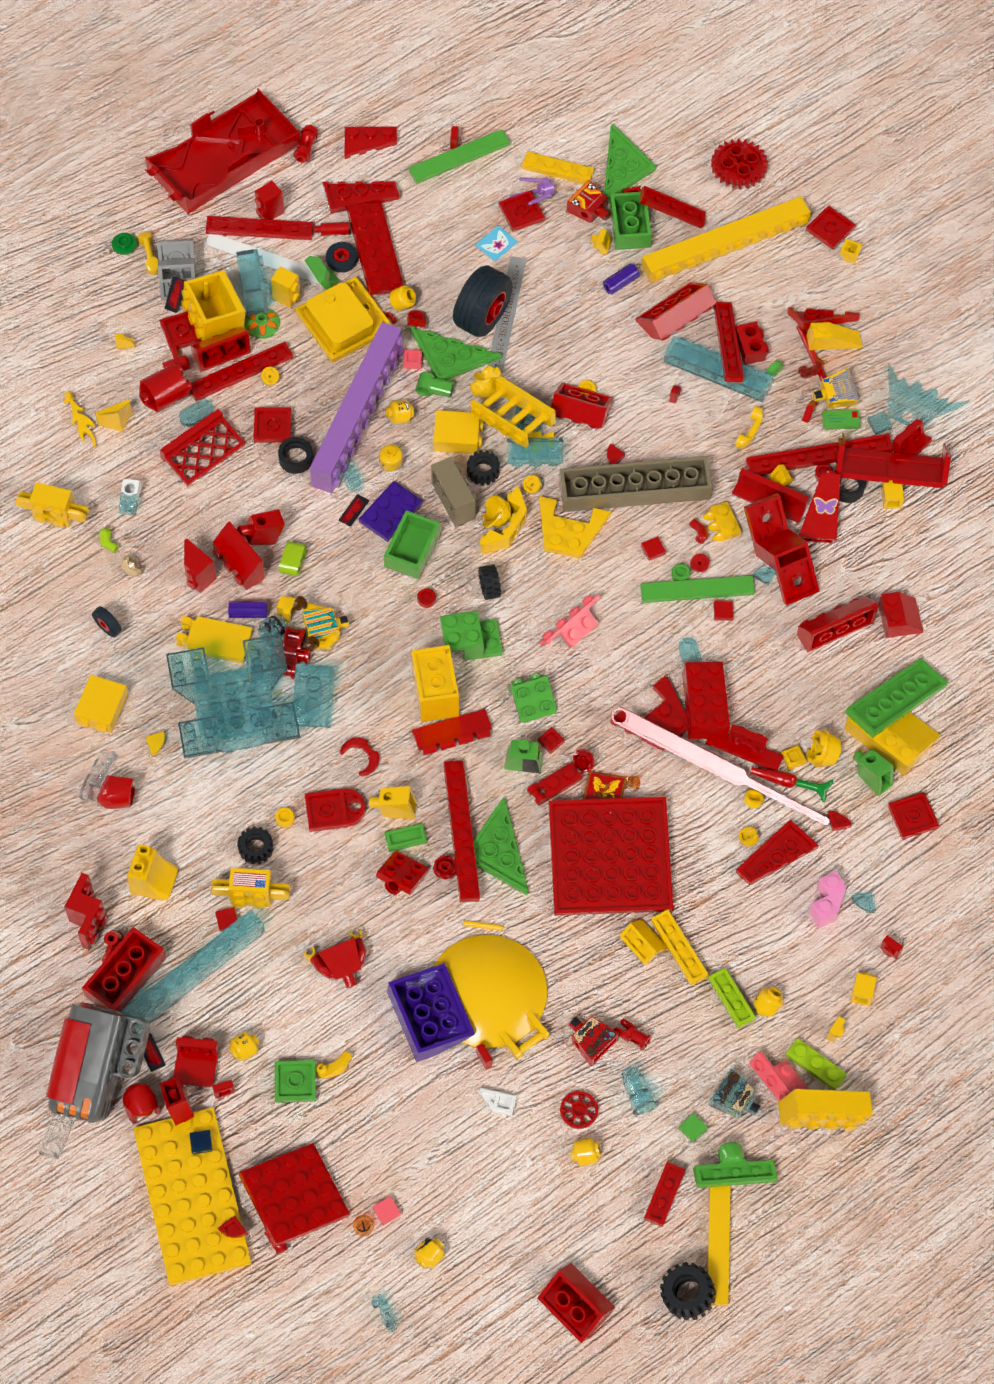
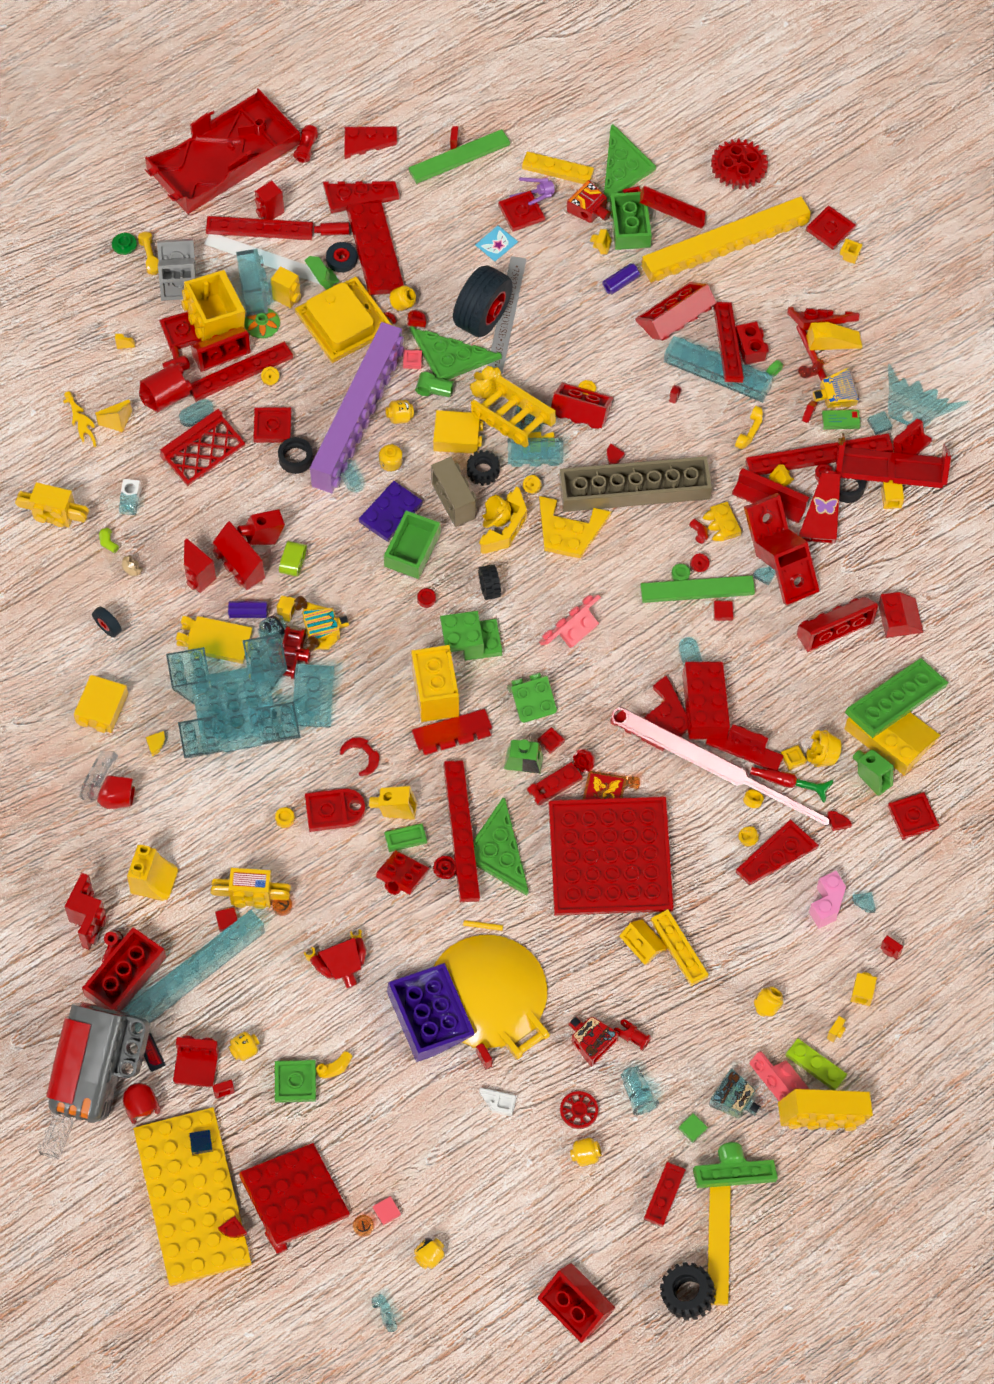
red brick [159,1075,194,1125] -> none
sticker [165,276,185,313] -> none
black tyre [237,826,273,865] -> none
sticker [339,494,369,527] -> none
red tile [641,537,666,561] -> none
lime plate [708,968,756,1029] -> none
none -> clear orange tile [272,898,293,916]

